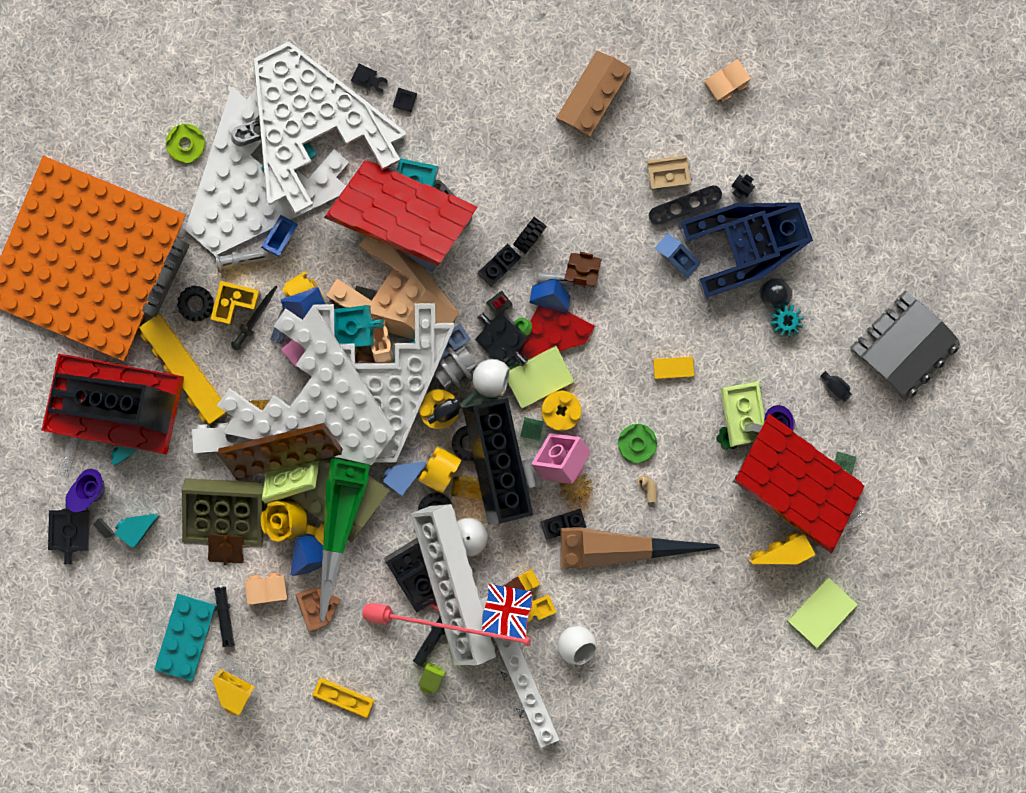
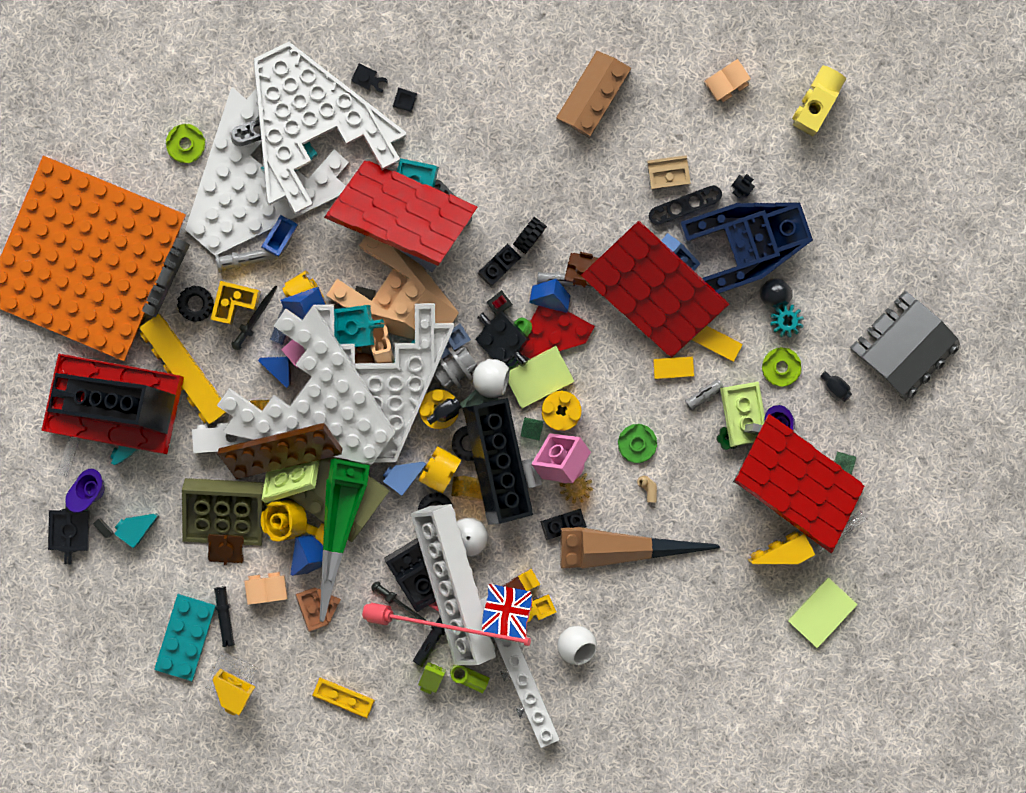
none -> blue slope [258,357,291,388]
none -> pearl dark grey sword [371,582,435,628]
none -> lime piece [450,665,490,693]
none -> red piece [581,221,730,358]
none -> light grey pin [685,378,724,411]
none -> yellow tile [692,326,743,362]
none -> lime tile [762,347,801,387]
none -> light yellow brick [792,65,846,136]

